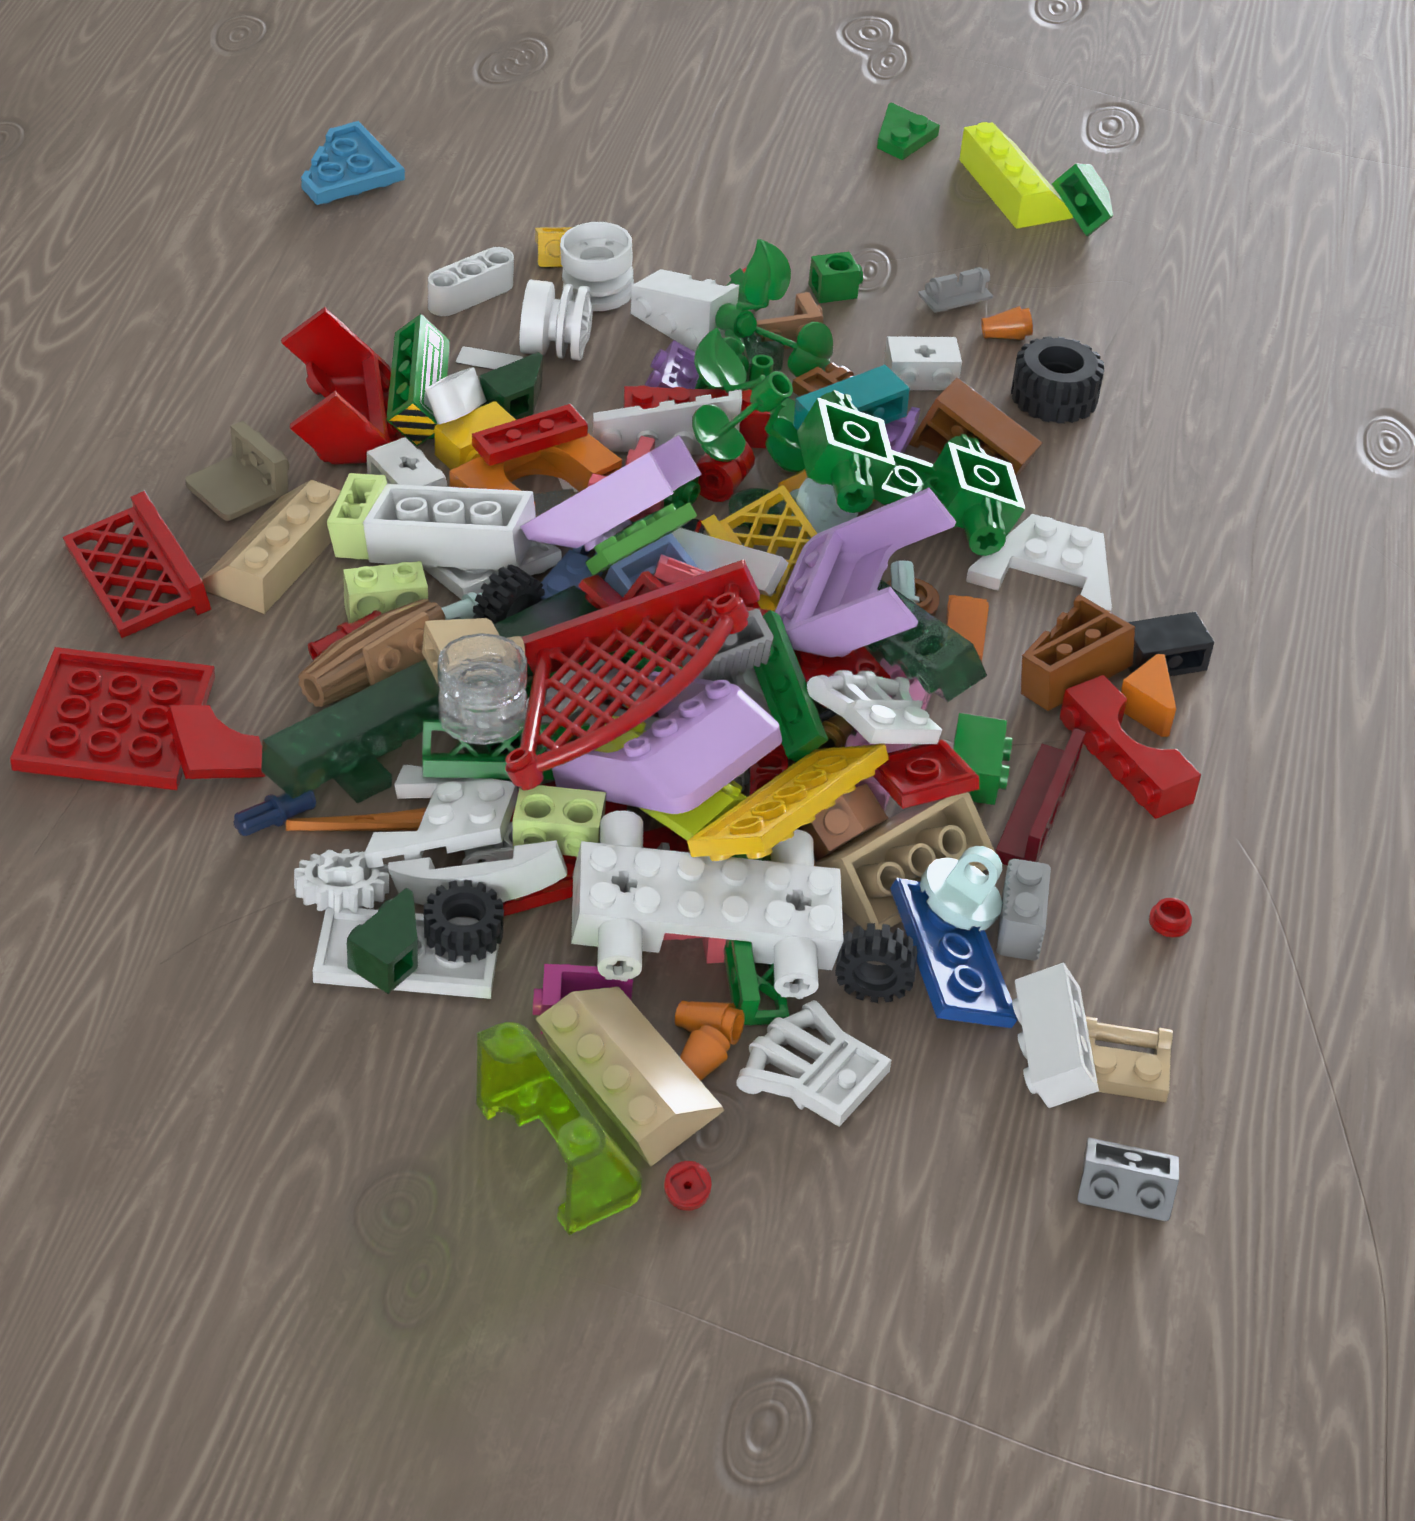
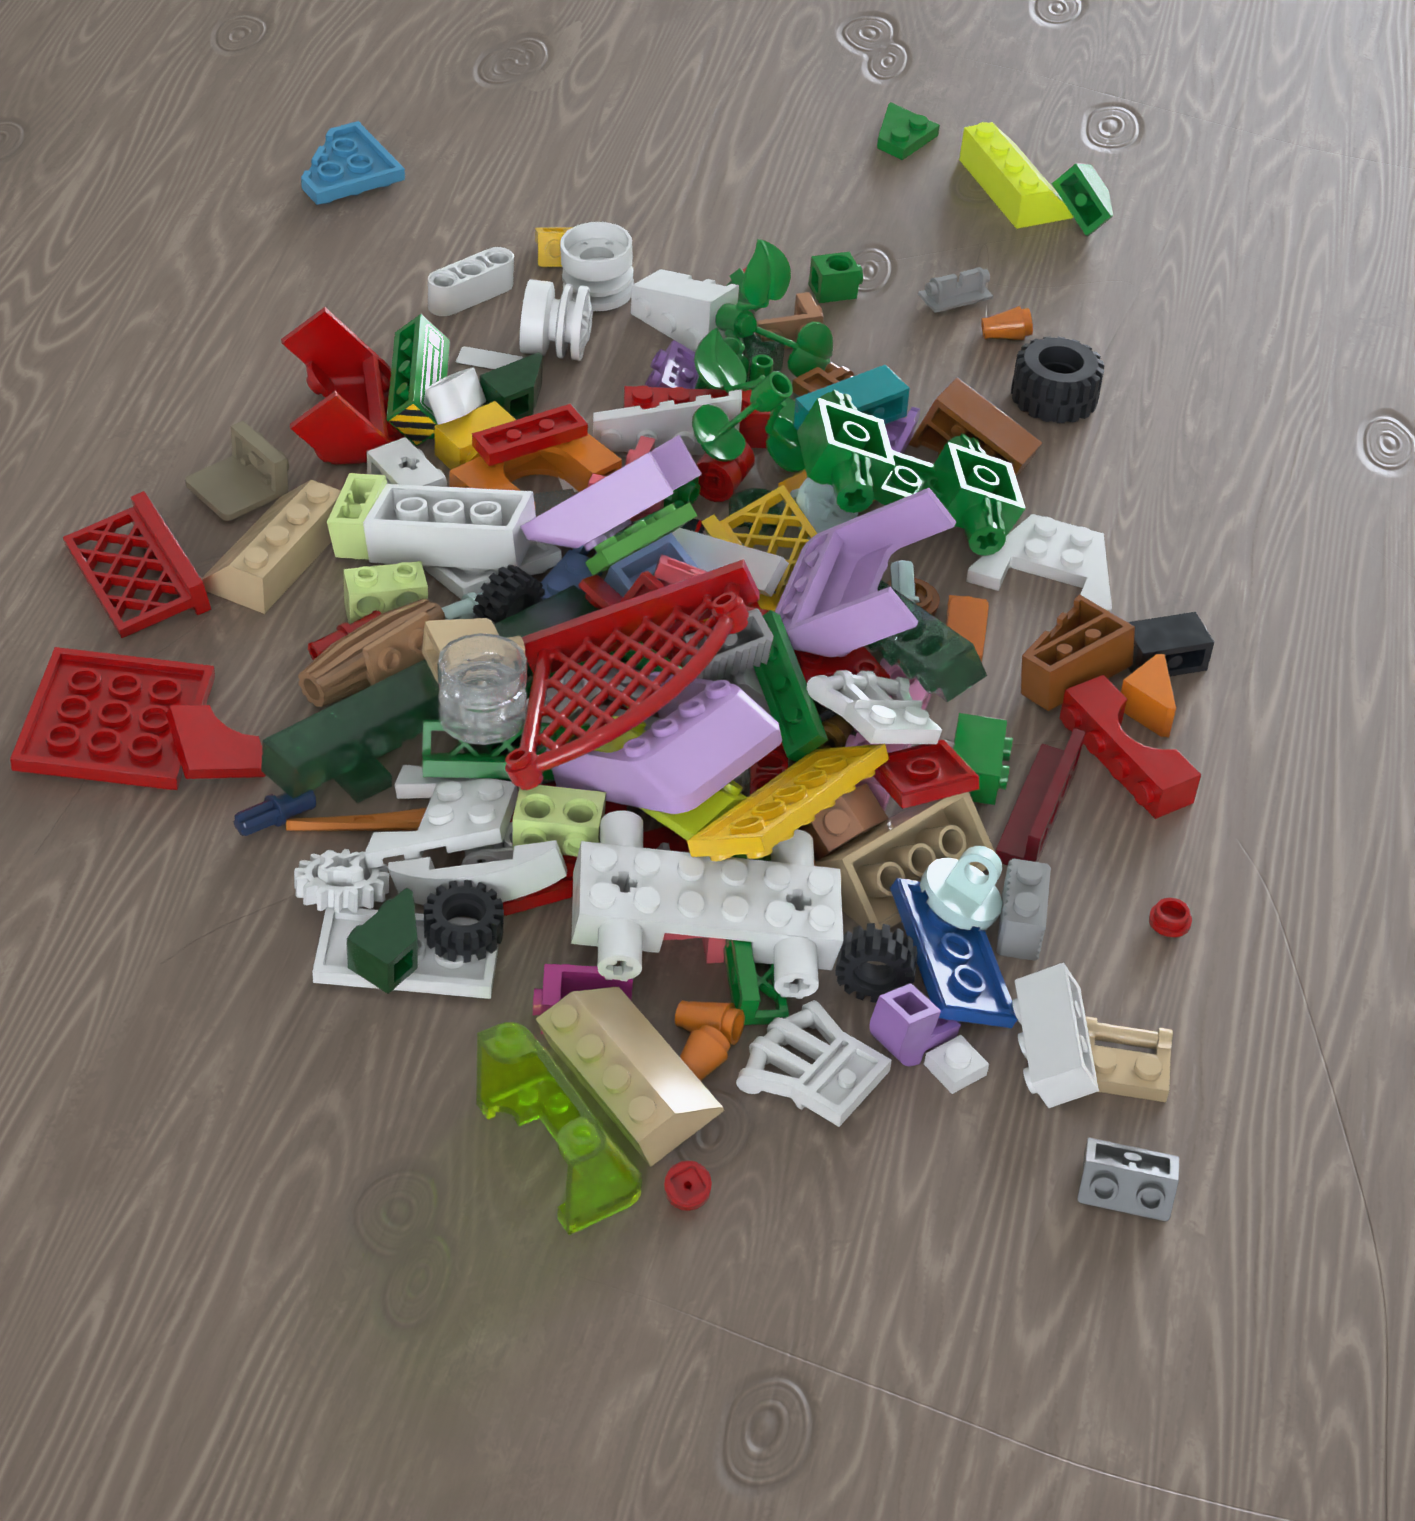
white brick [883,336,962,390] -> none
none -> medium lavender brick [869,983,961,1066]
none -> white plate [924,1035,989,1094]

